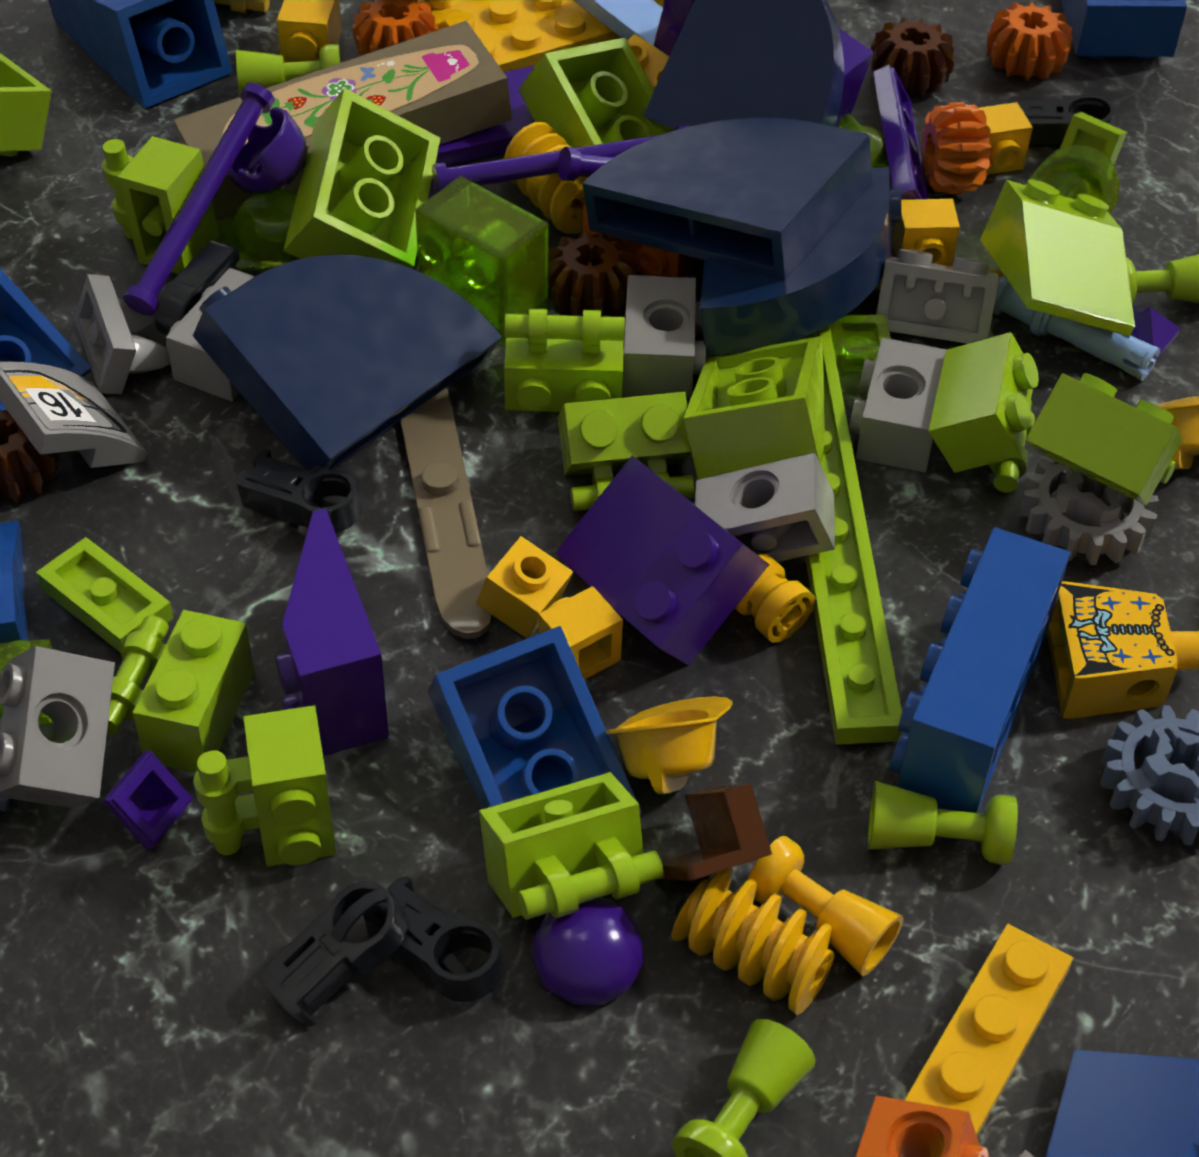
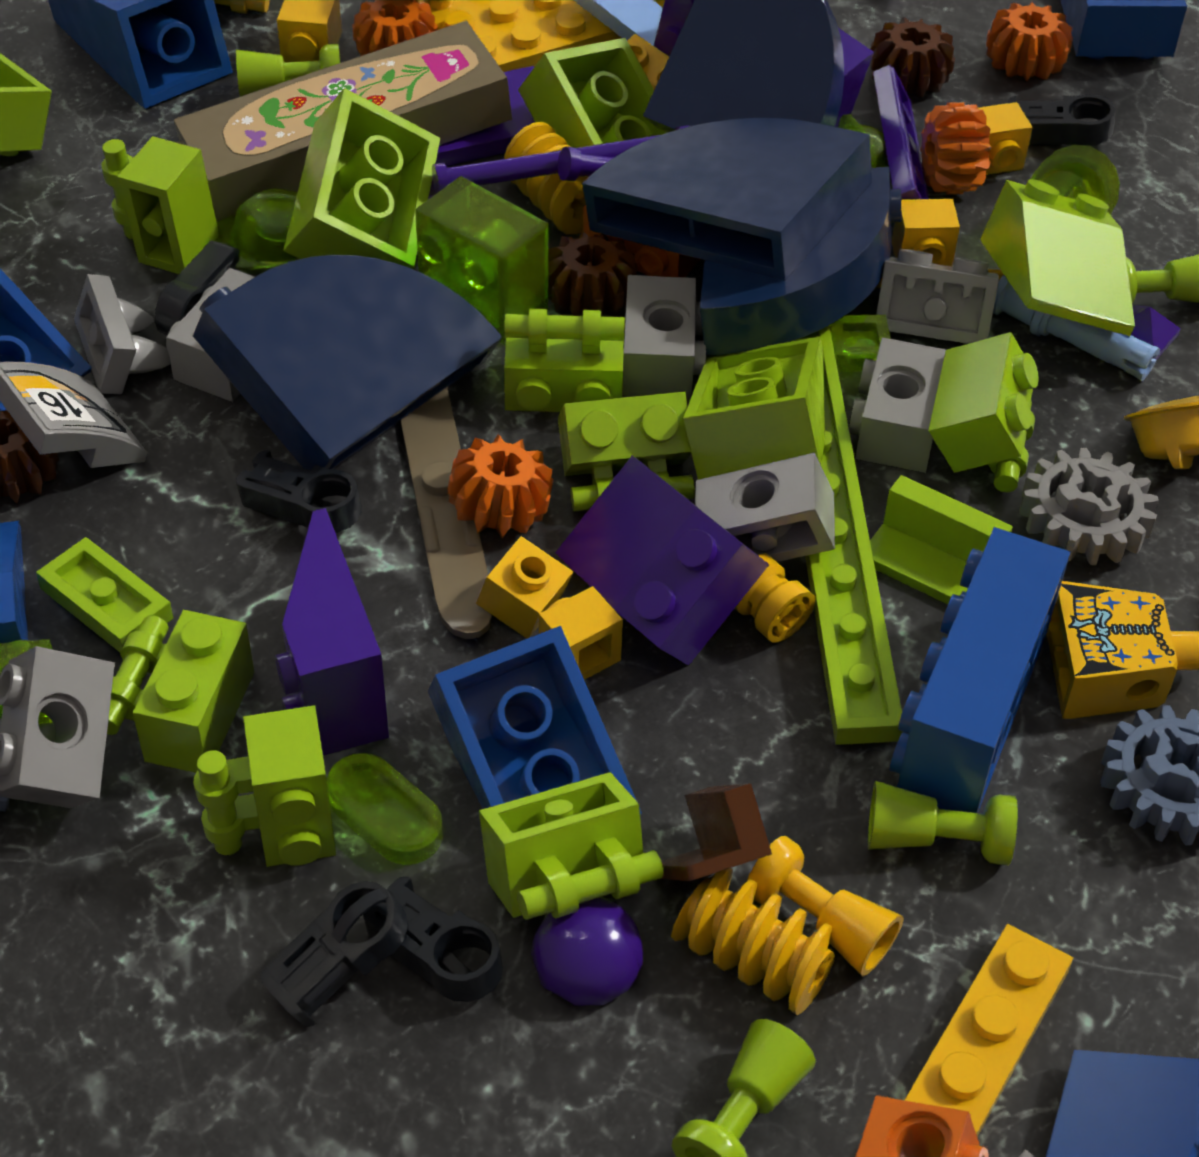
dark purple slope [102,750,193,850] -> none
dark purple bar [123,83,275,316] -> none
dark purple hair [228,107,307,194] -> none
yellow piece [605,696,733,794] -> none
lime brick [1026,373,1183,506] -> none
lime plate [1055,112,1127,184] -> none
none -> clear neon green tile [327,753,443,865]
none -> orange gear [447,434,553,538]
none -> lime panel [870,475,1013,604]

